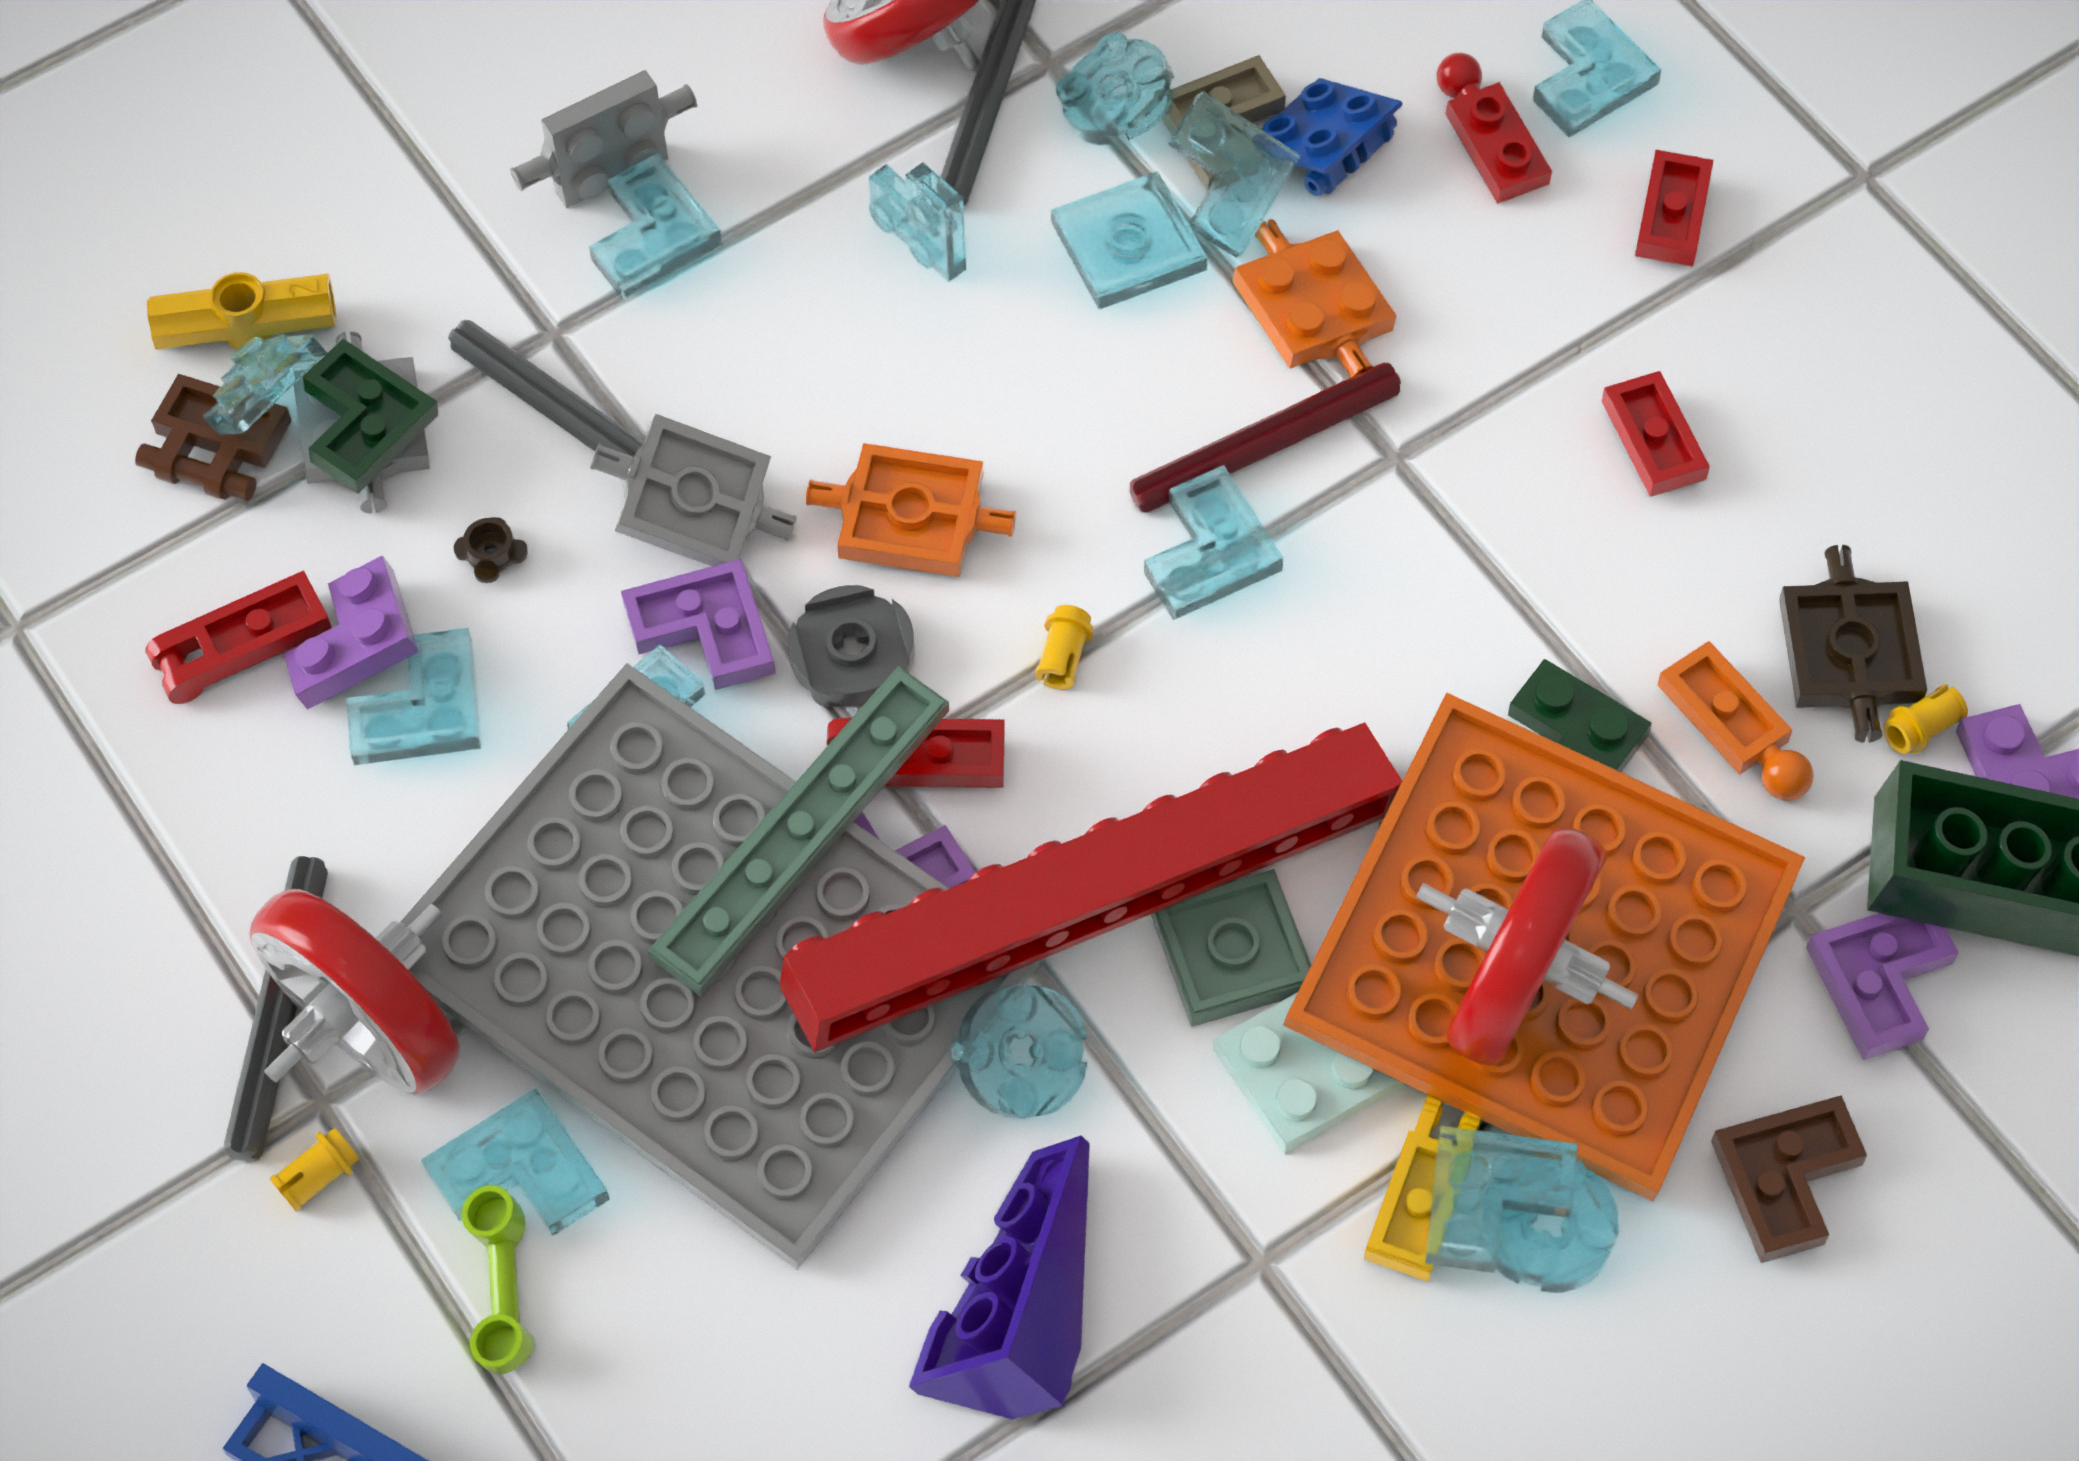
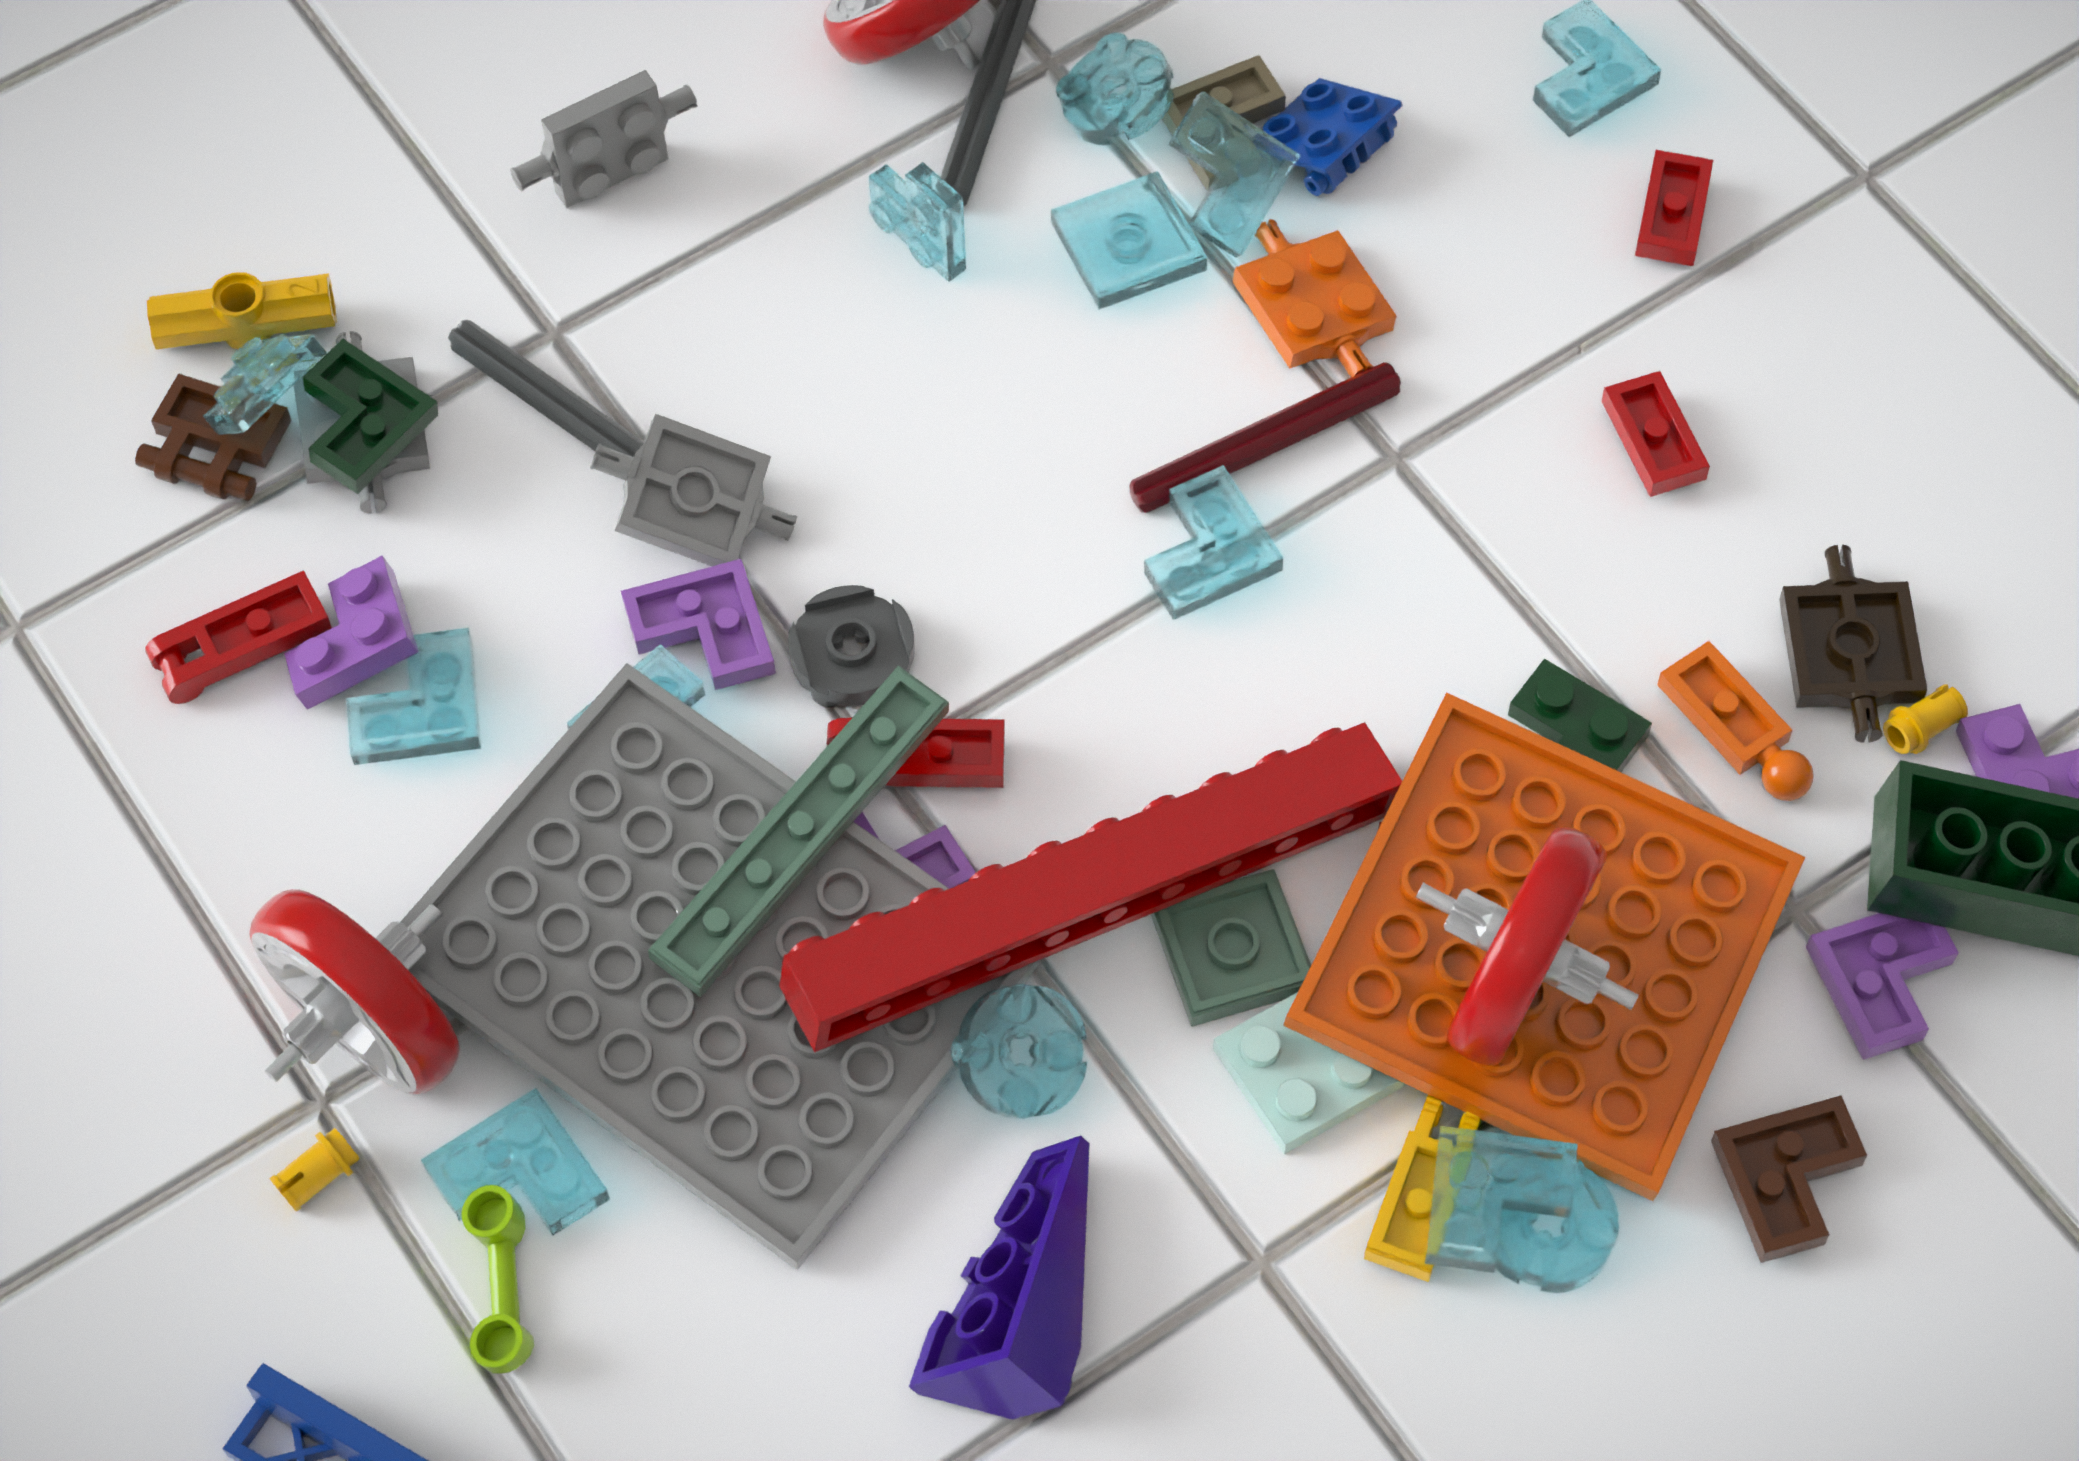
dark grey axle [223,856,328,1162] -> none
dark brown plate [453,517,528,583] -> none
clear light blue plate [589,153,722,300] -> none
orange plate [806,443,1016,577] -> none
yellow pin [1034,605,1094,690] -> none
red plate [1436,52,1553,204] -> none

